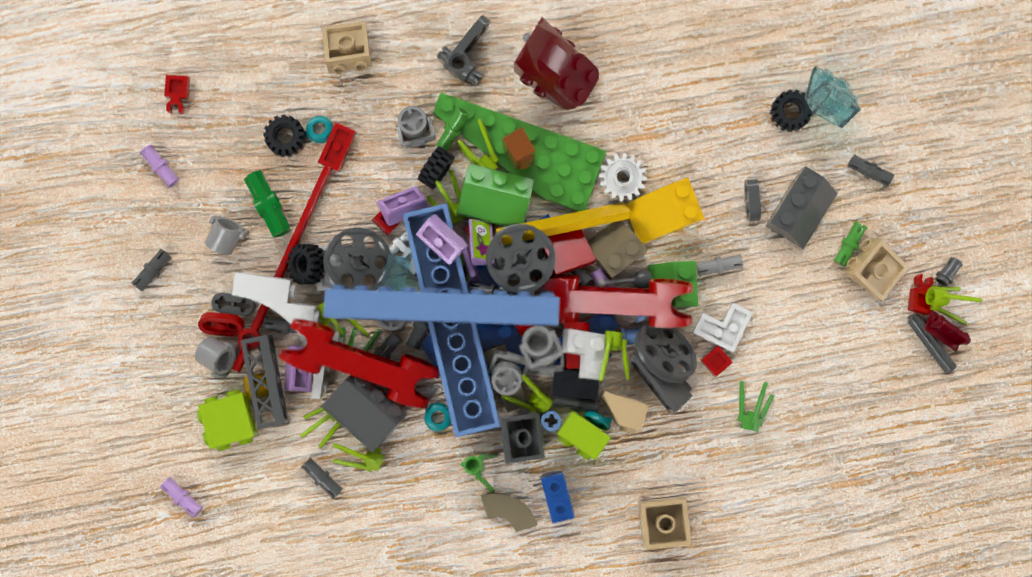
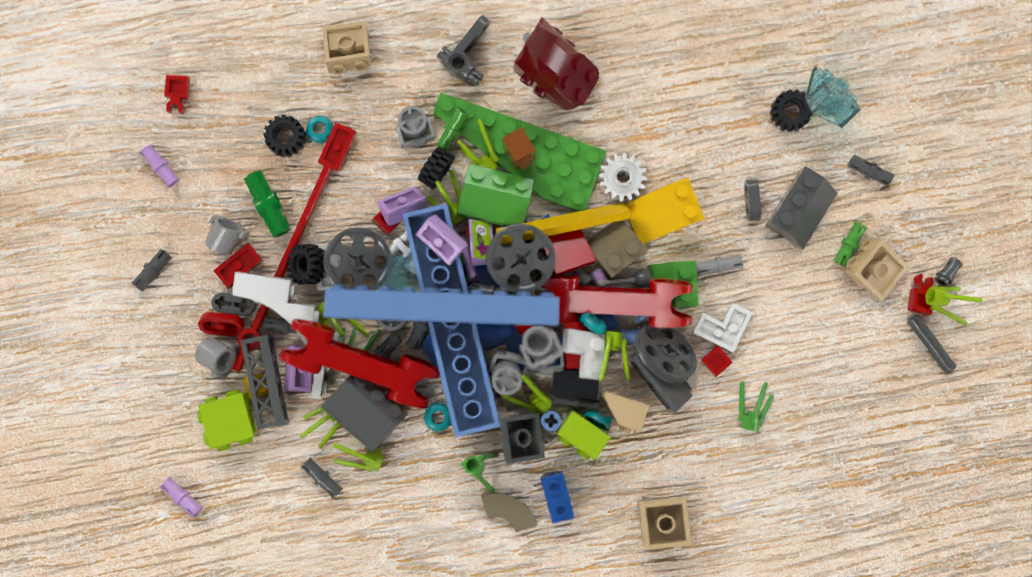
dark red hinge [924,310,971,352] -> none
none -> red plate [213,243,264,288]
none -> teal piece [580,313,607,335]

